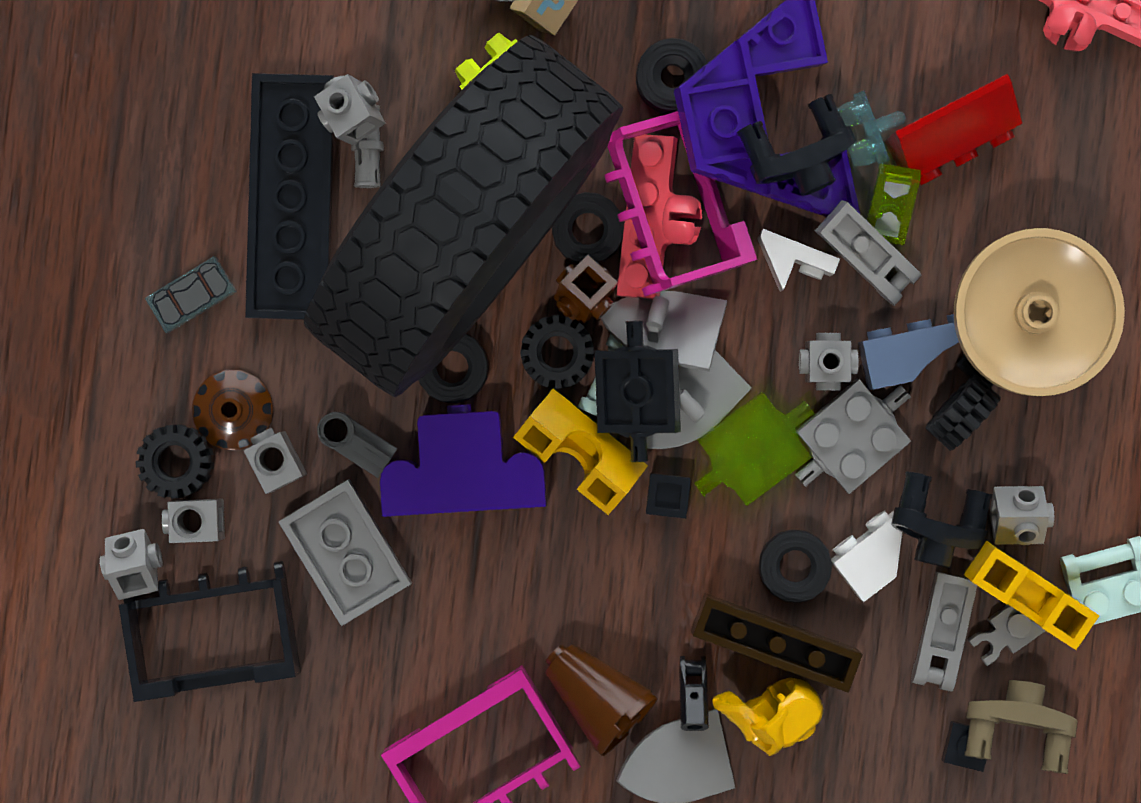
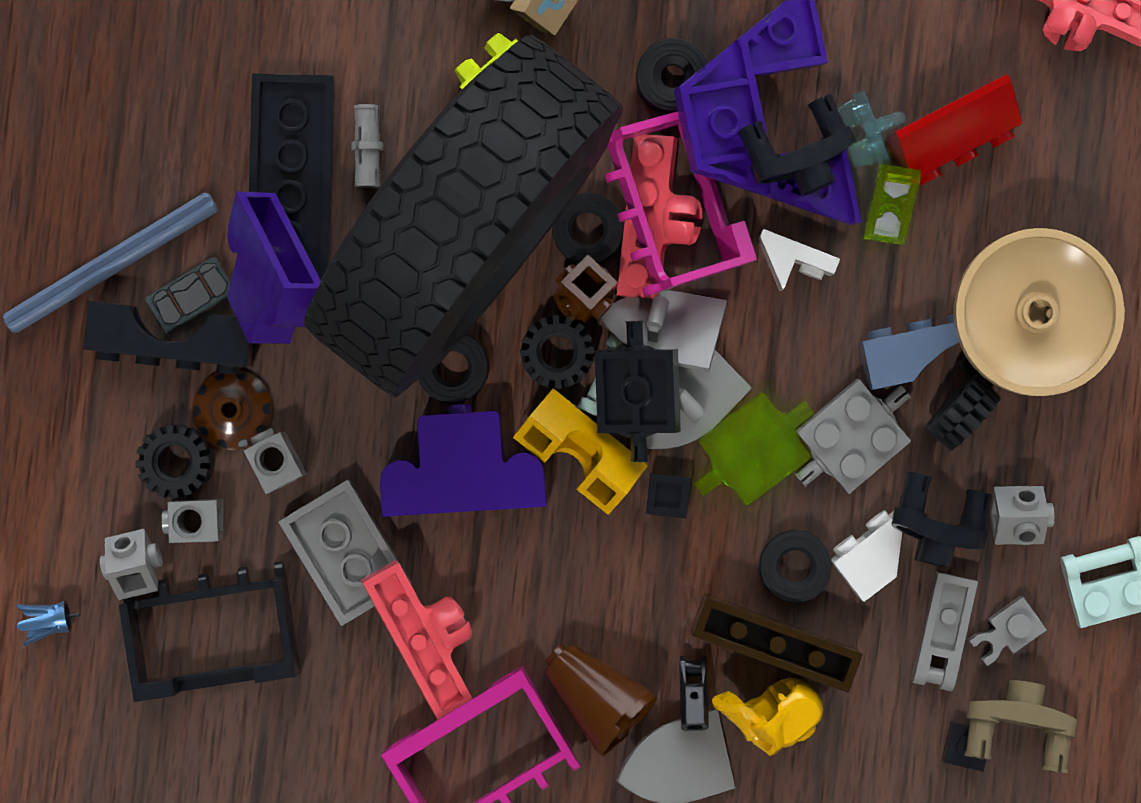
light grey brick [314,74,386,145] -> none
dark grey piece [317,412,398,478] -> none
light grey brick [799,333,859,390] -> none
light grey plate [815,200,922,306] -> none
yellow arch [964,541,1099,650] -> none
none -> sand blue axle [3,193,218,333]
none -> flat silver piece [16,601,81,646]
none -> black arch [83,301,255,375]
none -> dark purple brick [227,191,321,344]
none -> coral plate [360,560,472,720]

